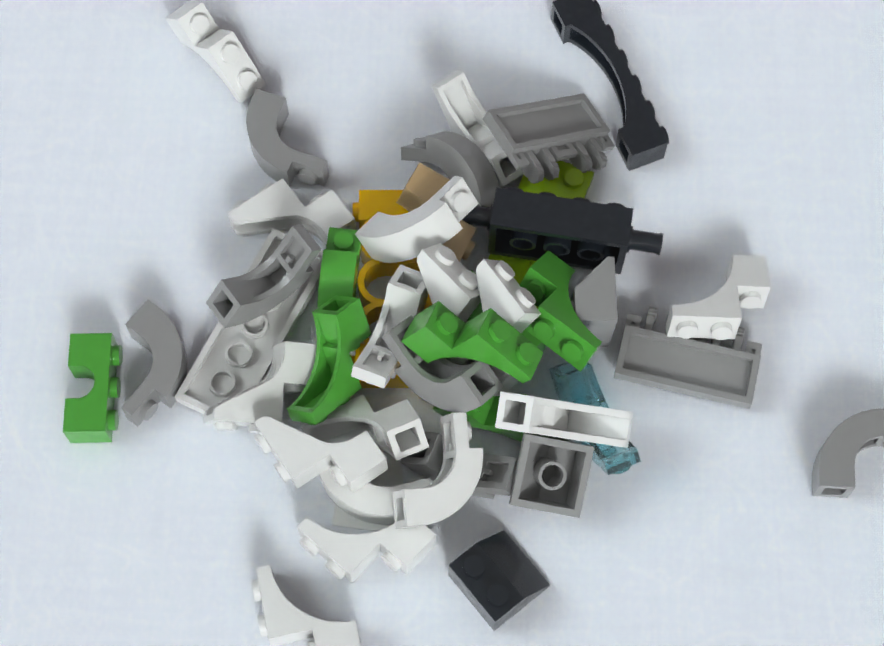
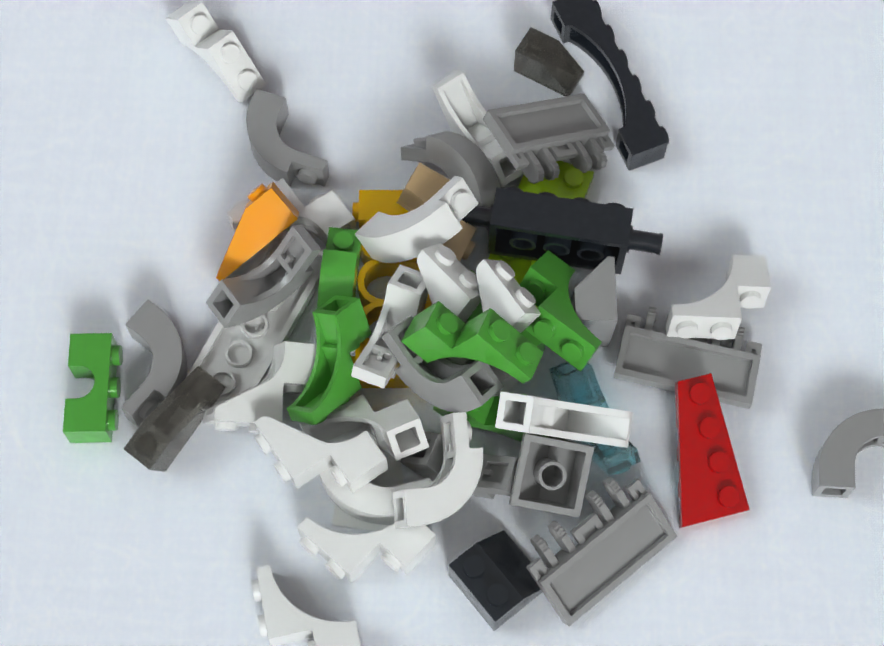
none -> clear smoke slope [124,366,226,472]
none -> light orange slope [216,182,299,282]
none -> clear smoke slope [514,27,584,97]
none -> light grey hinge [526,476,677,626]
none -> red wing [675,373,750,528]

